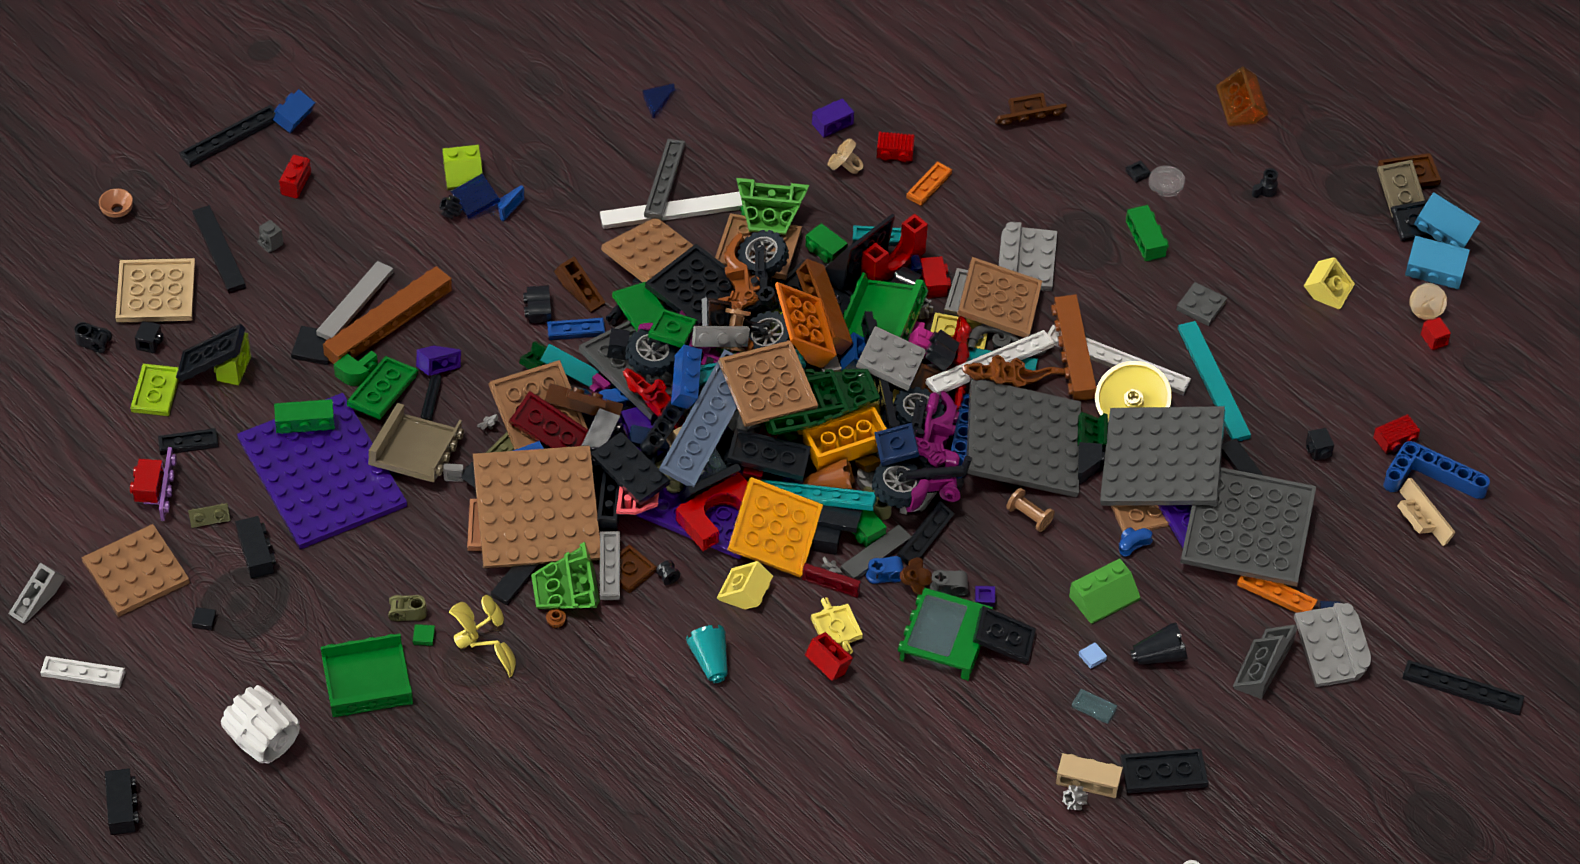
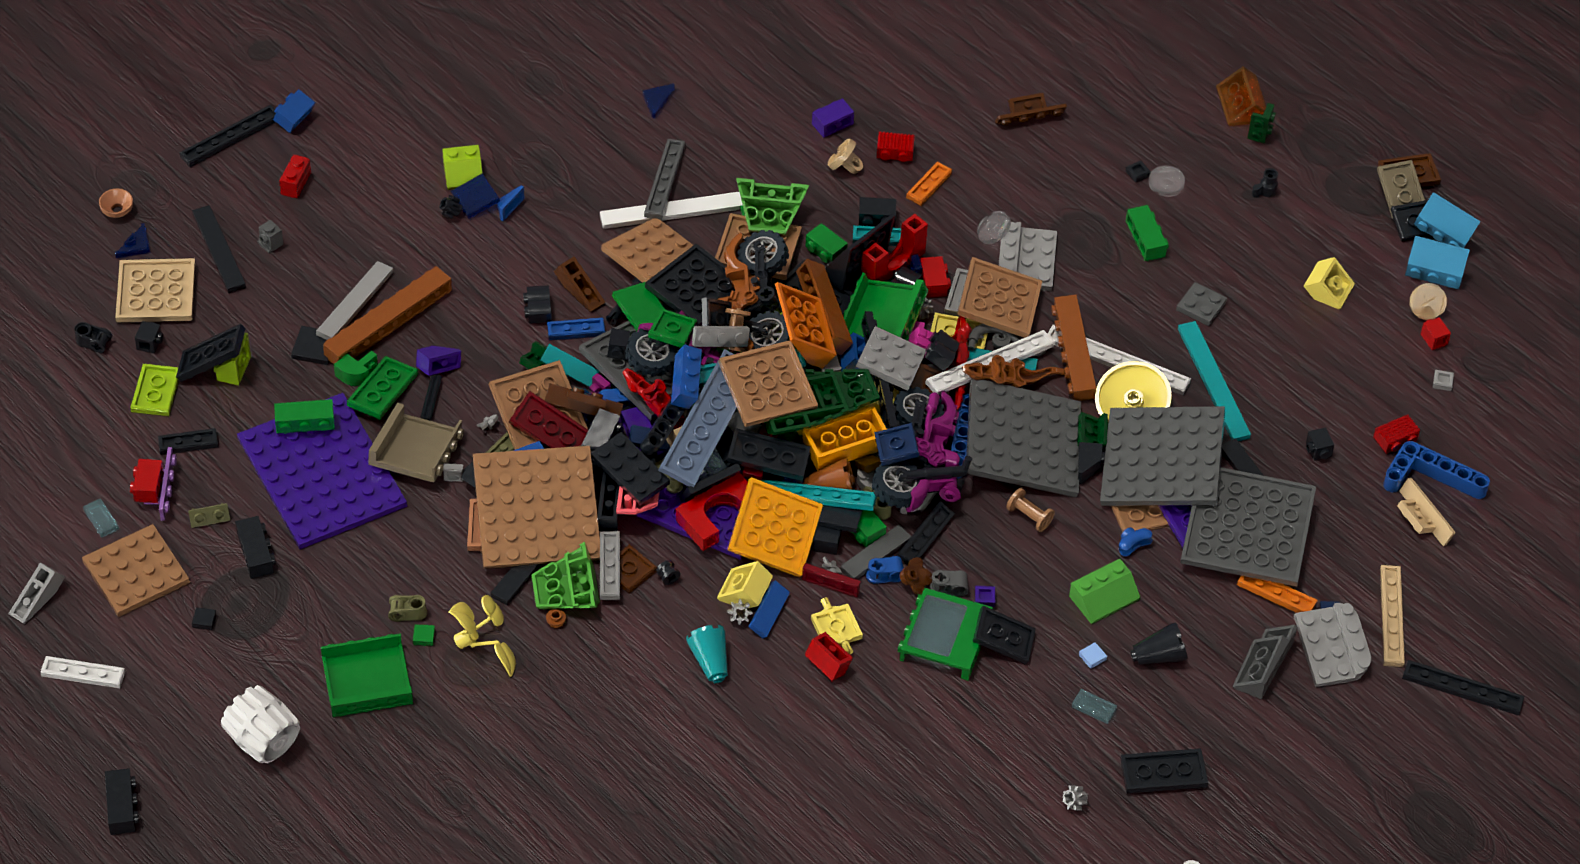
tan brick [1056,753,1123,798] -> none
none -> clear light blue tile [83,498,119,537]
none -> clear blue tile [115,223,150,258]
none -> light grey gear [727,599,753,625]
none -> blue tile [748,580,790,639]
none -> black brick [858,197,896,227]
none -> clear tile [977,211,1011,244]
none -> dark green bracket [1247,103,1276,143]
none -> tan tile [1380,565,1404,667]
none -> light grey tile [1433,370,1454,391]

